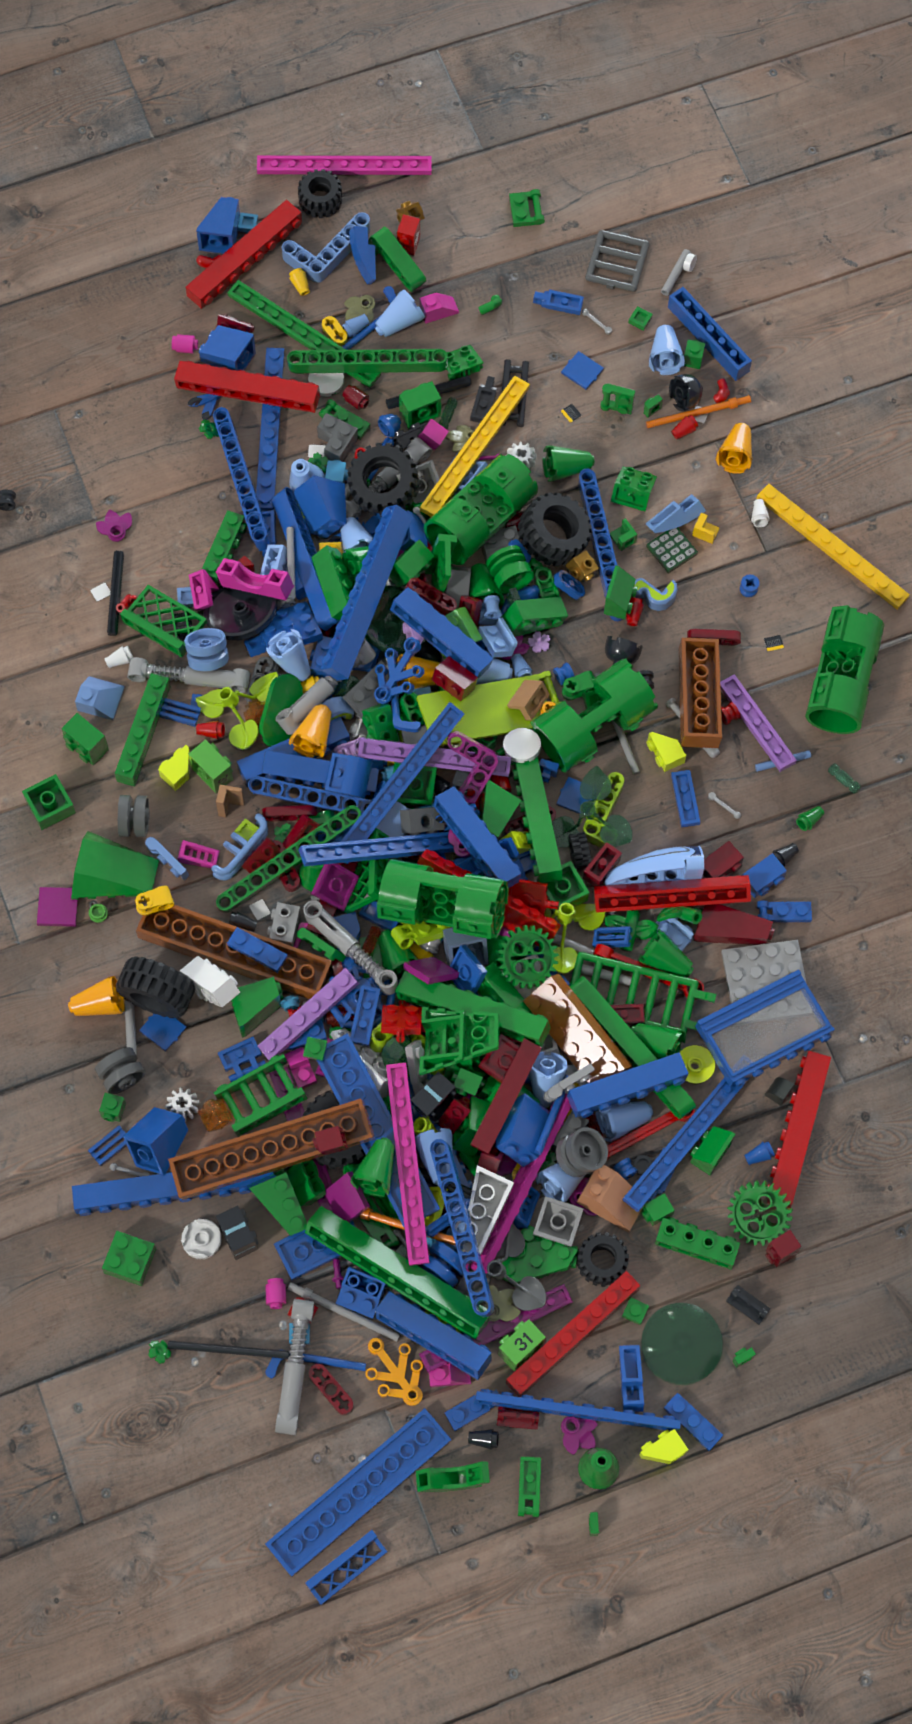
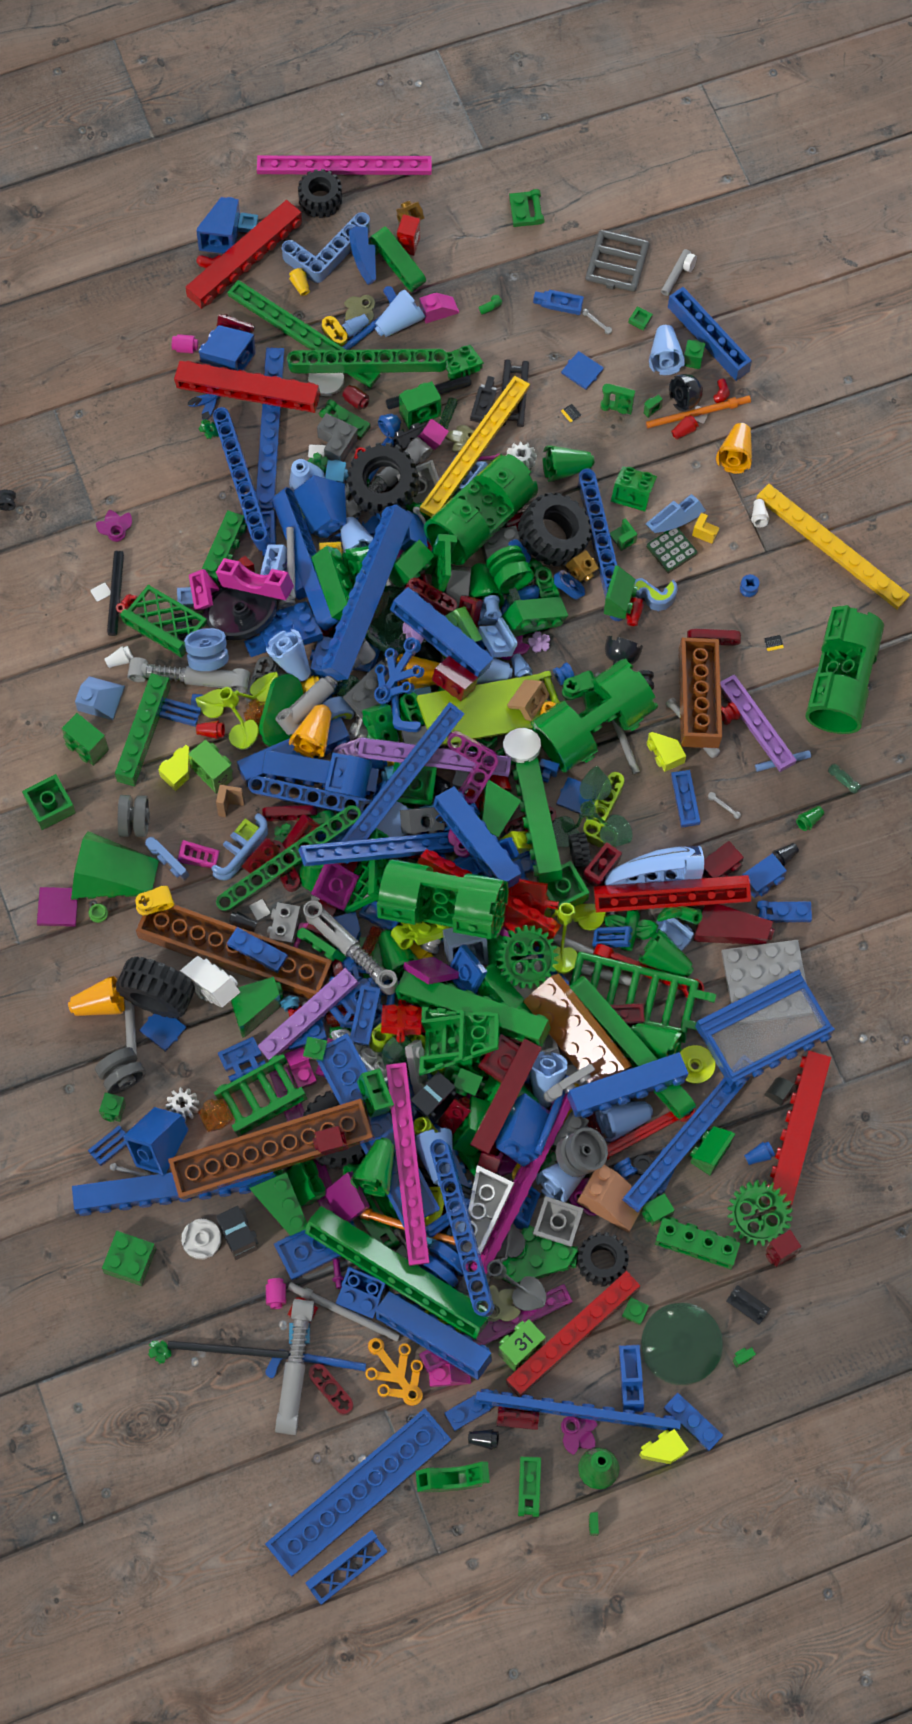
none -> green brick [357,1068,394,1118]

